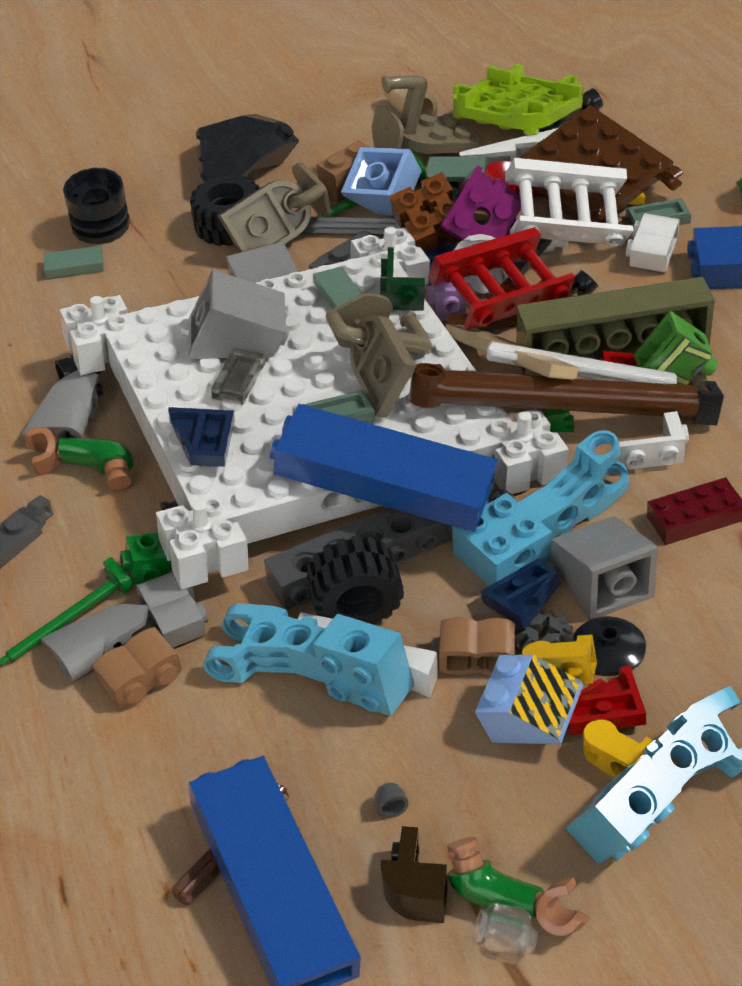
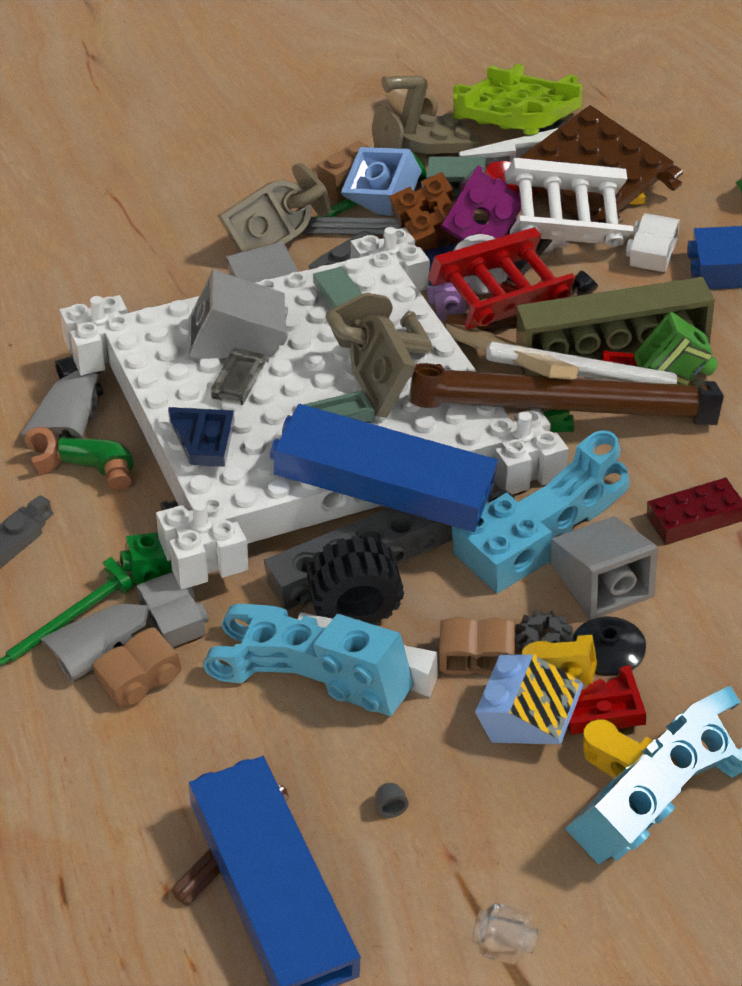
sand green tile [44,245,104,279] -> none
black wheel [63,167,130,244] -> none
black tyre [190,175,260,246] -> none
black brick [196,114,299,182] -> none
dark green bracket [380,247,425,311] -> none
dark brown brick [381,826,448,923] -> none
piece [447,837,590,936] -> none
dark blue wing [480,559,561,629] -> none
black hinge [582,88,603,110] -> none
white bracket [617,411,689,470] -> none
sand green tile [626,198,691,230] -> none

